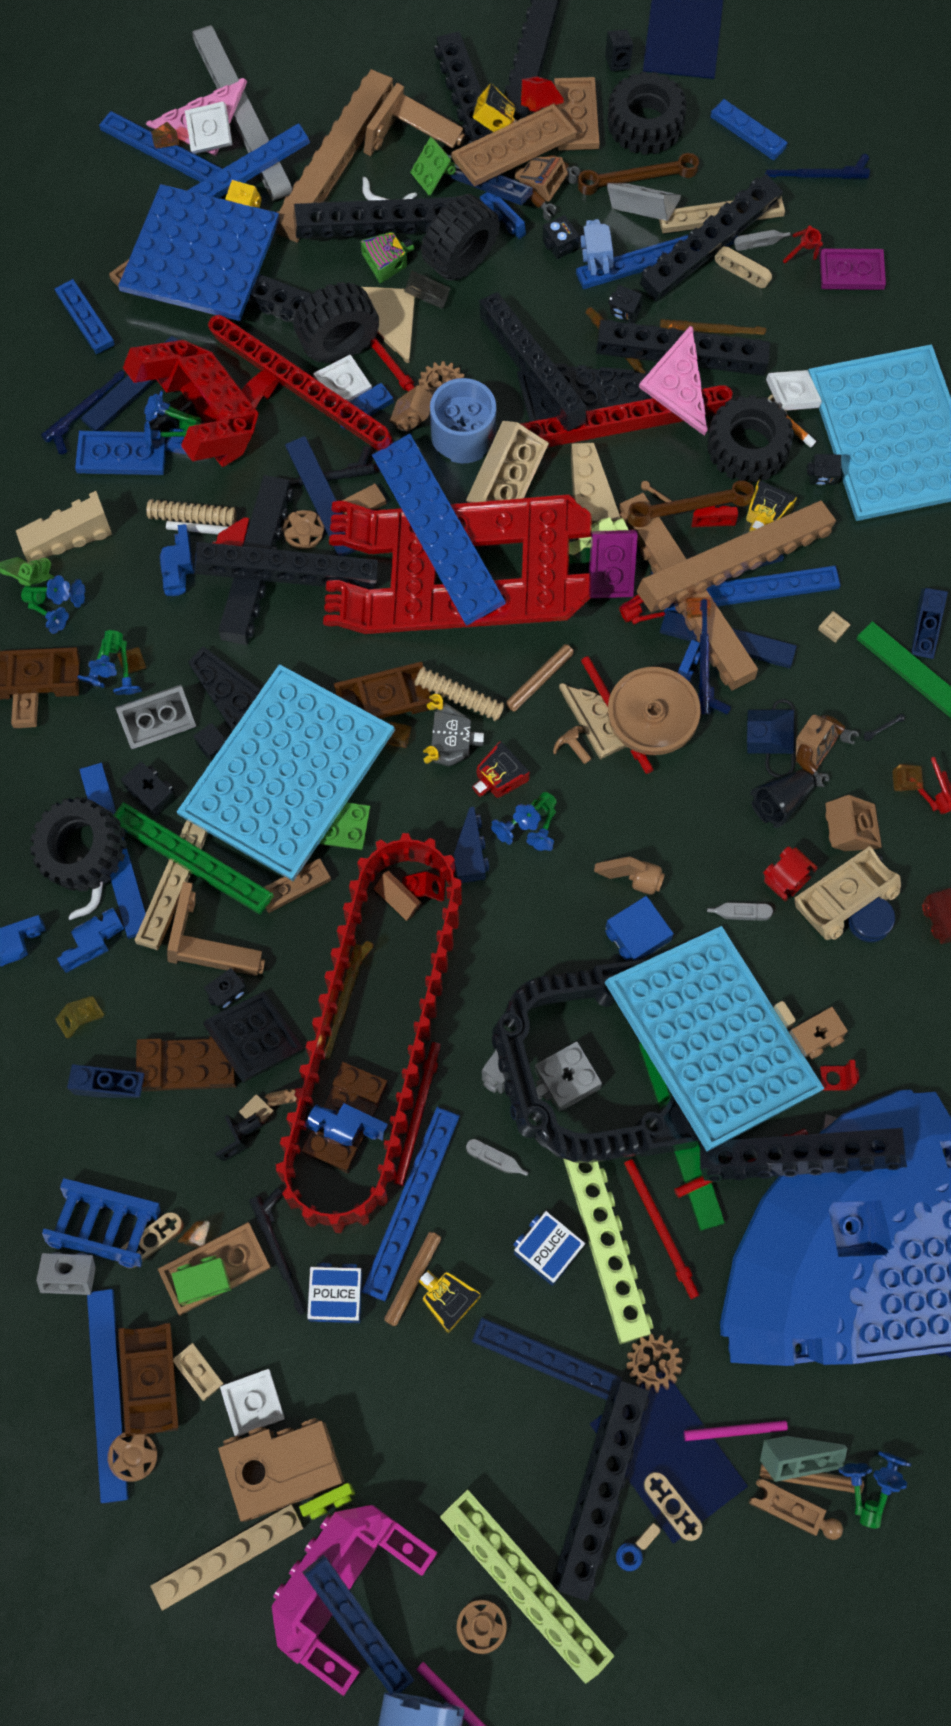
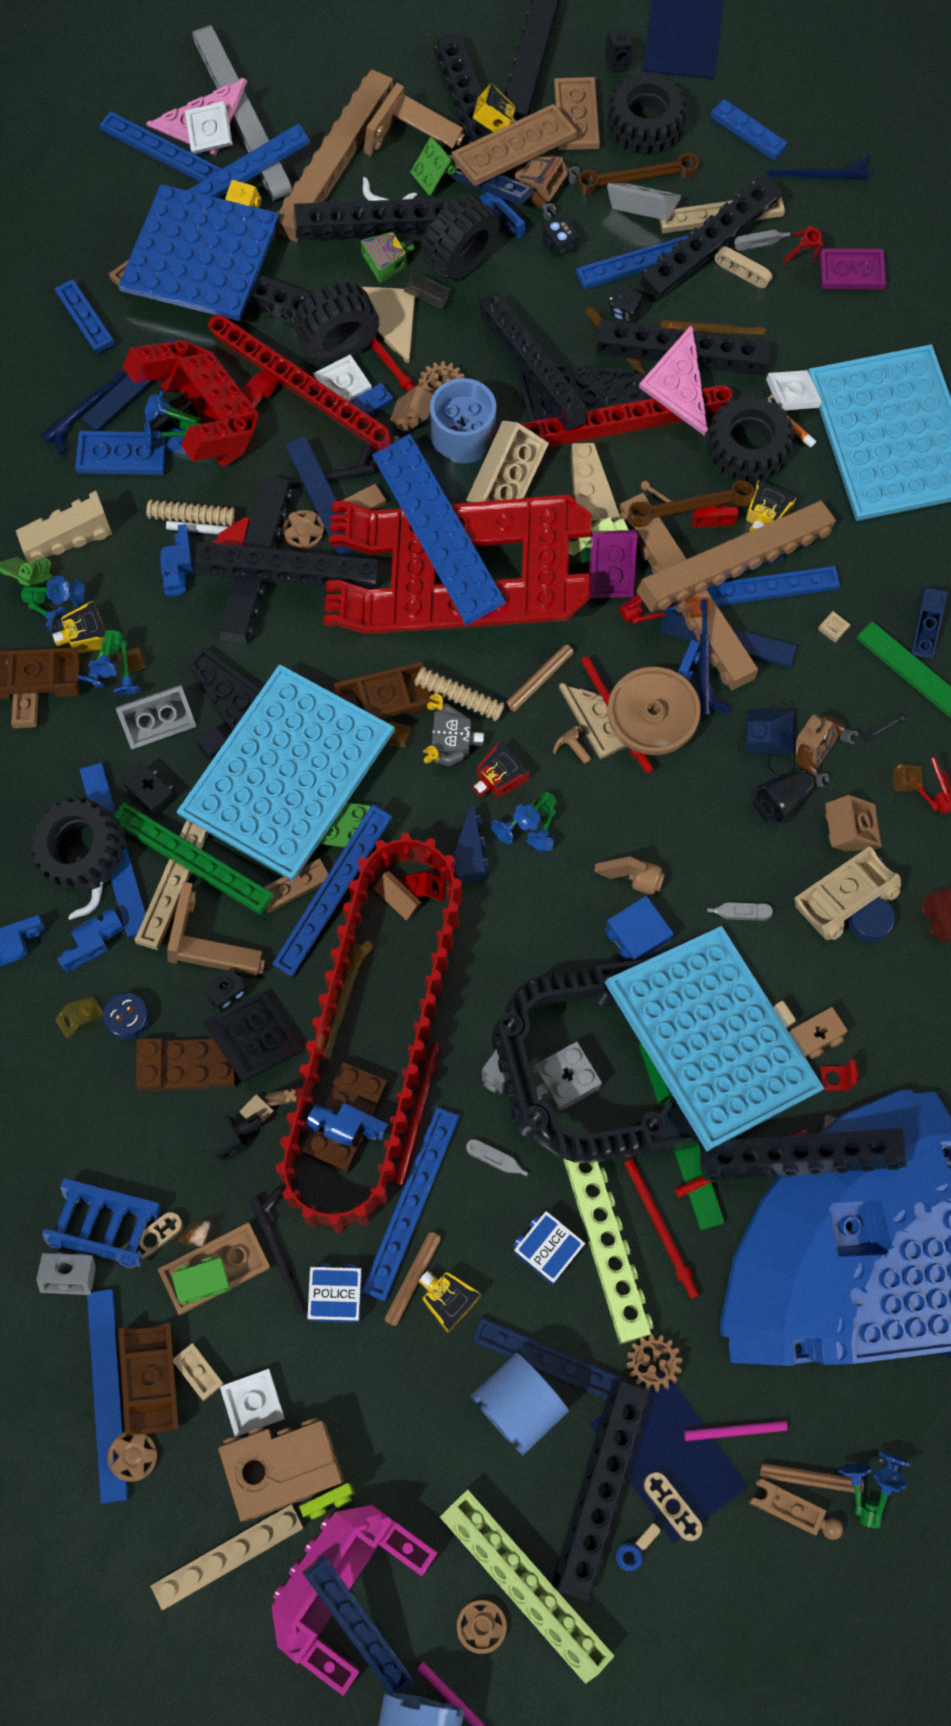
dark blue slope [67,1064,145,1098] -> none
clear orange slope [151,122,179,148] -> none
red slope [521,76,564,112] -> none
medium blue hinge [580,219,613,275] -> none
sand green slope [760,1436,848,1482] -> none
red brick [763,846,818,901] -> none
black head [807,454,841,485] -> none
none -> torso [52,601,105,653]
none -> dark blue head [103,993,150,1040]
none -> blue tile [272,804,392,977]
none -> medium blue brick [470,1352,569,1456]

